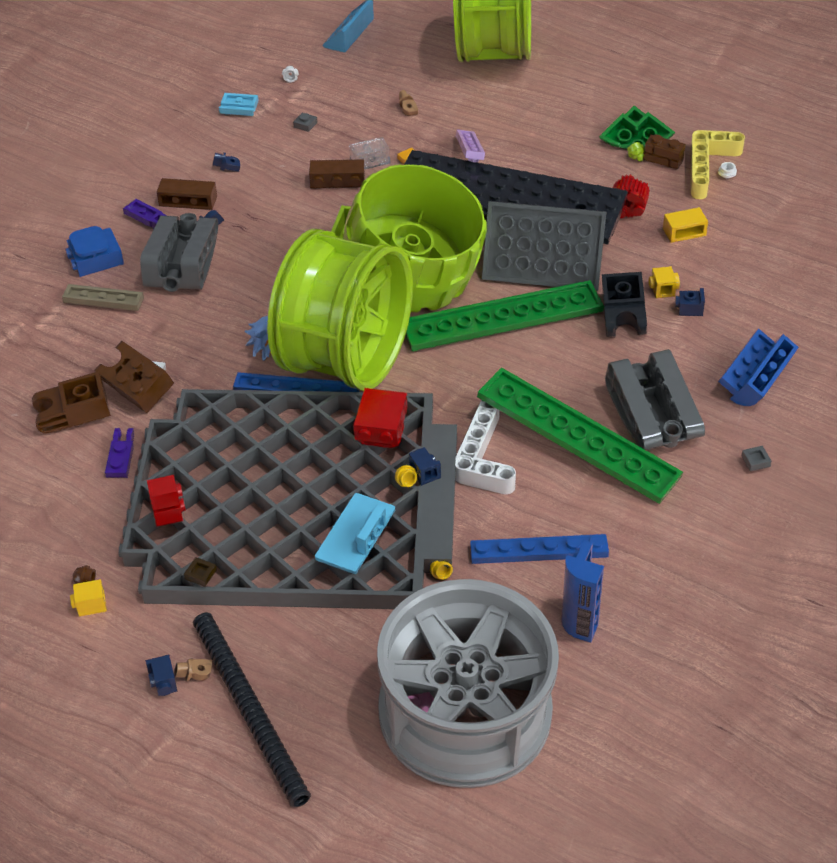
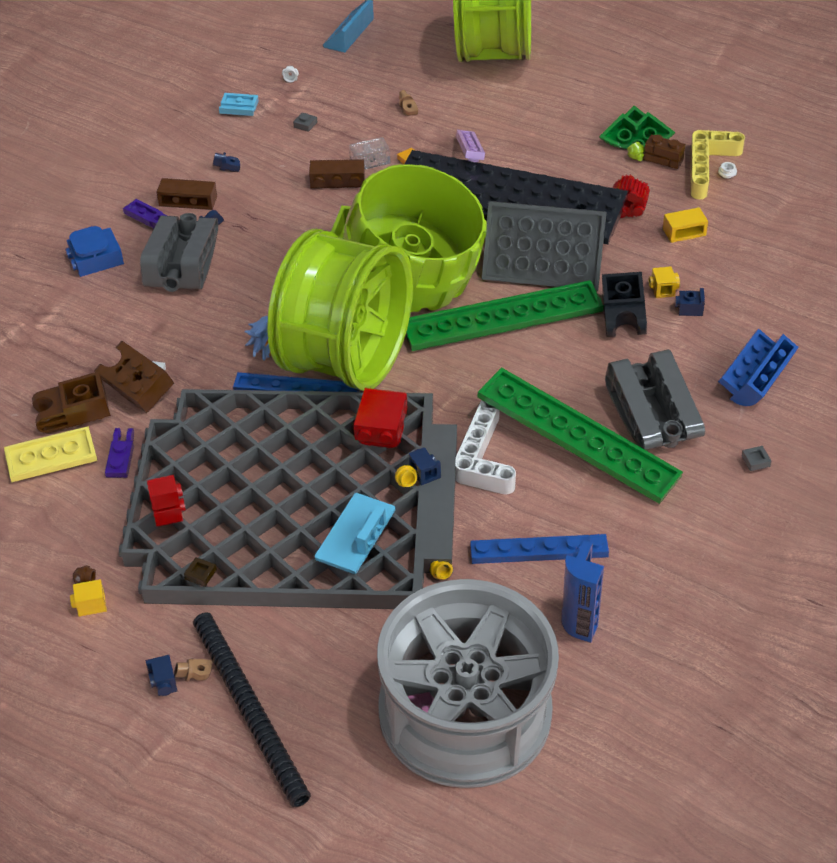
dark tan plate [62,284,144,311] -> none
none -> light yellow plate [4,426,97,482]

